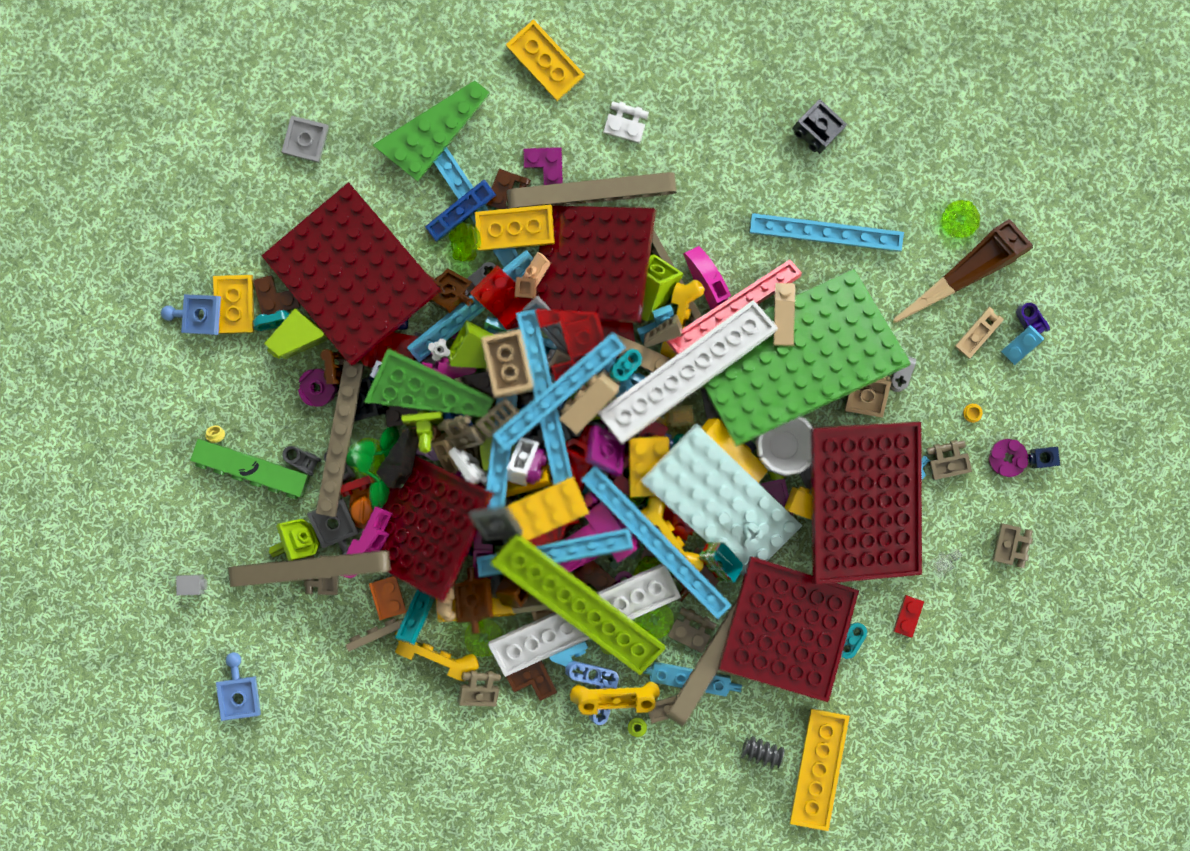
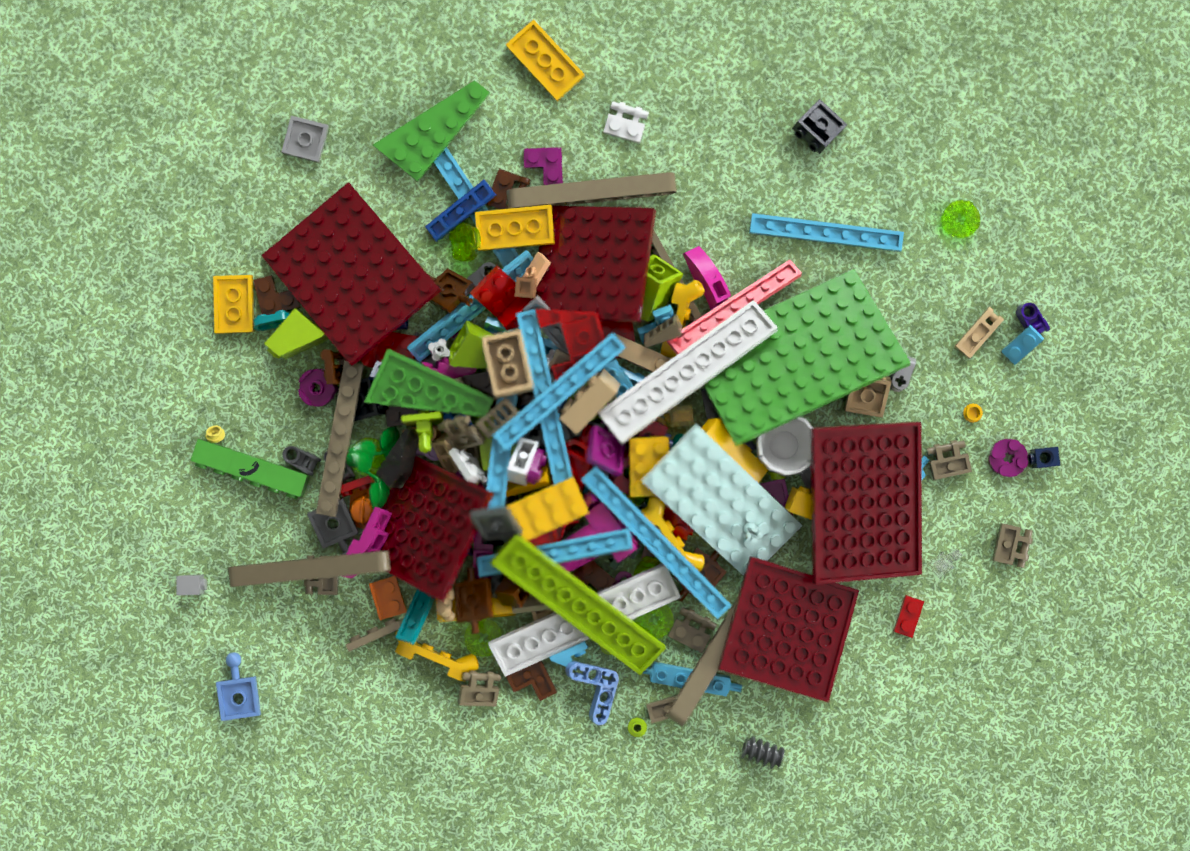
medium blue plate [161,294,221,335] -> none
lime piece [269,519,320,561] -> none
yellow plate [570,681,660,715] -> none
teal plate [609,349,642,382] -> none
piece [698,542,743,583] -> none
tan slope [774,283,795,346] -> none
yellow plate [789,708,850,831] -> none
teal plate [841,622,867,659] -> none
reddish brown plate [893,219,1033,323] -> none

